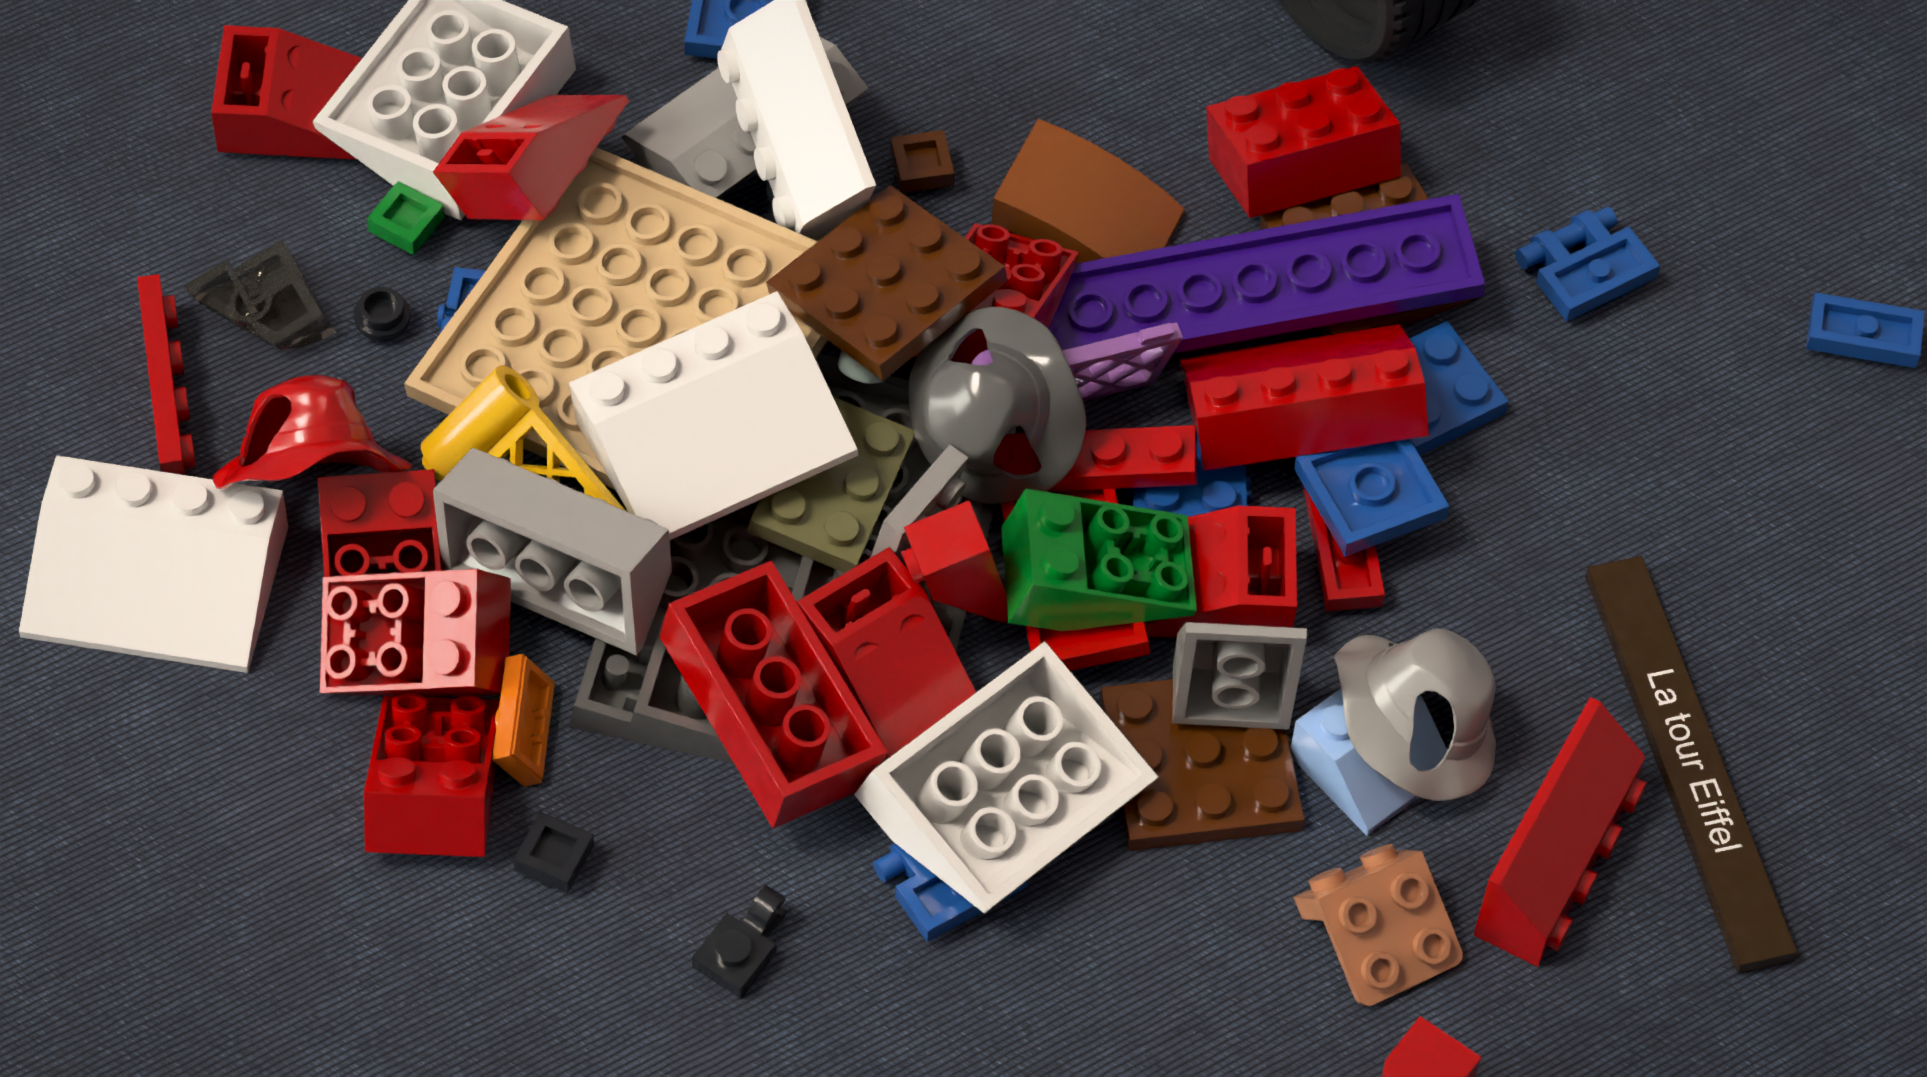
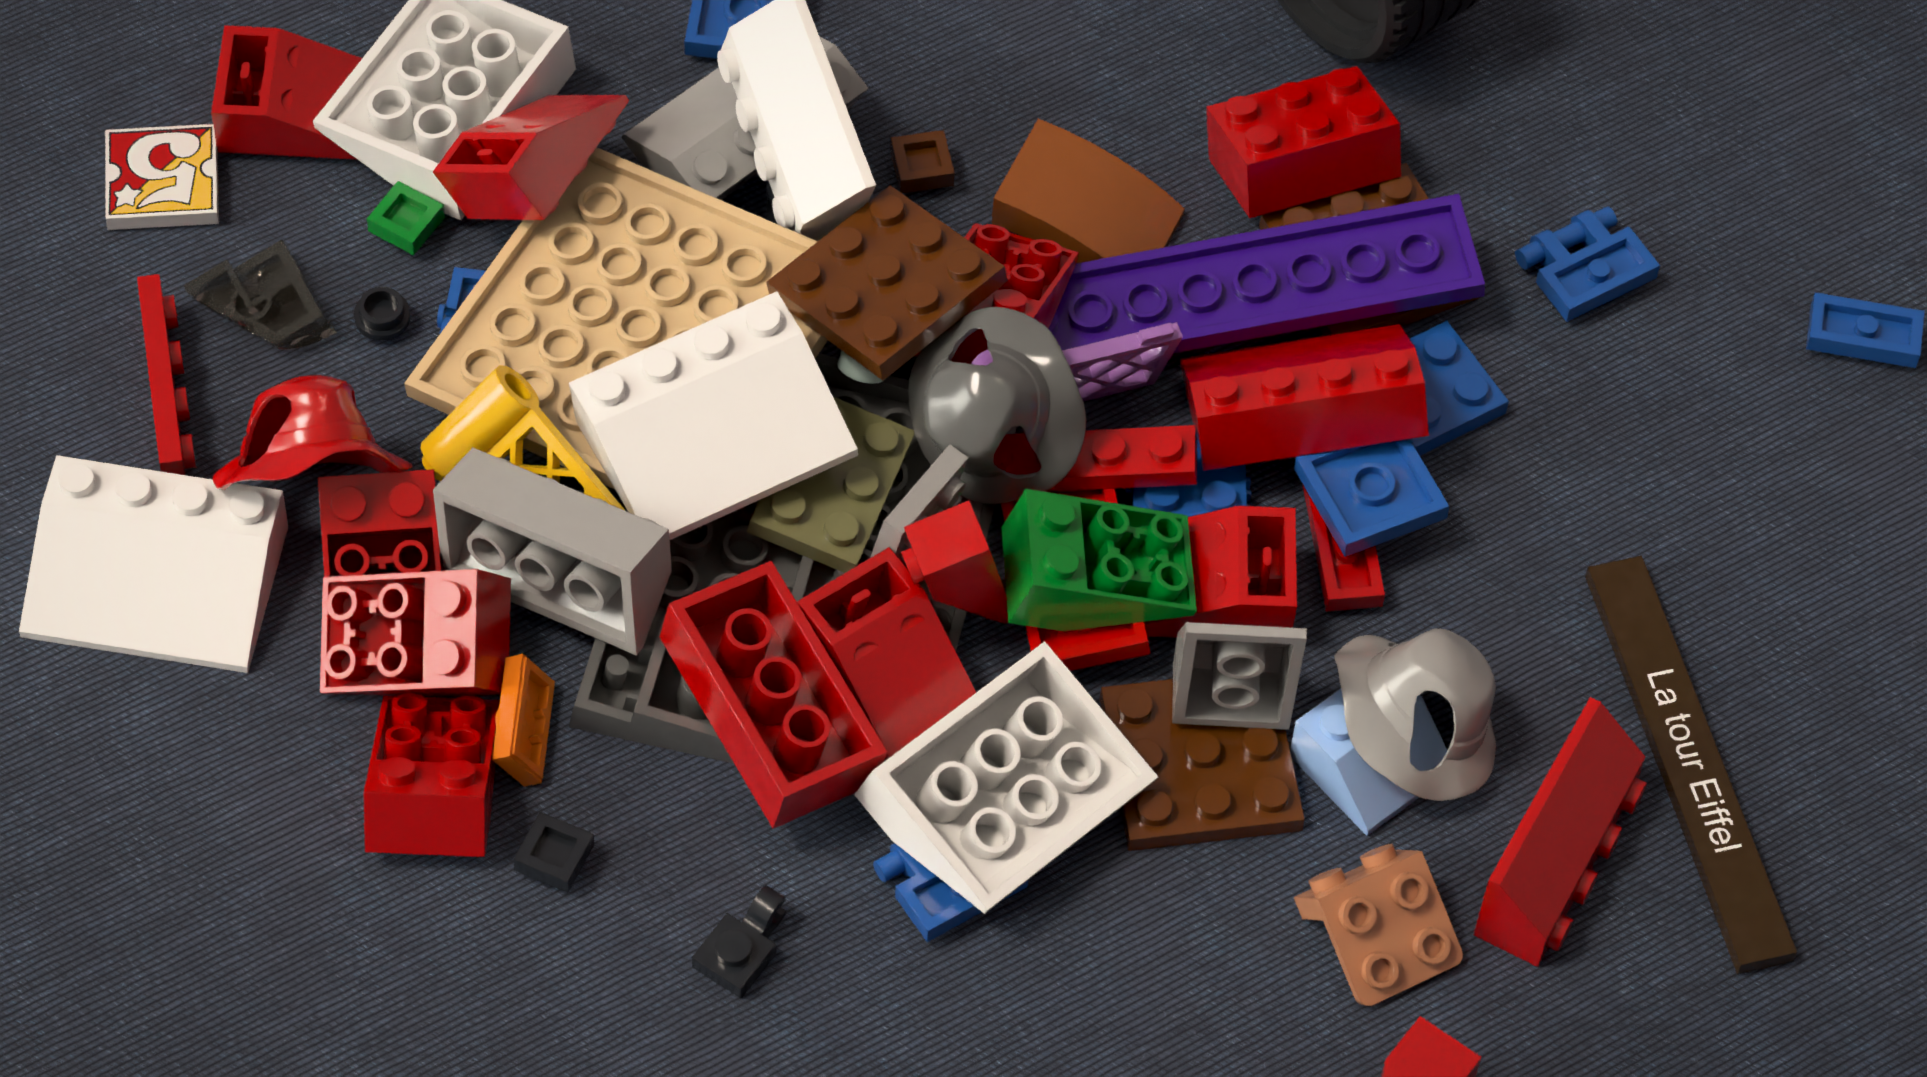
none -> tile [105,124,219,230]

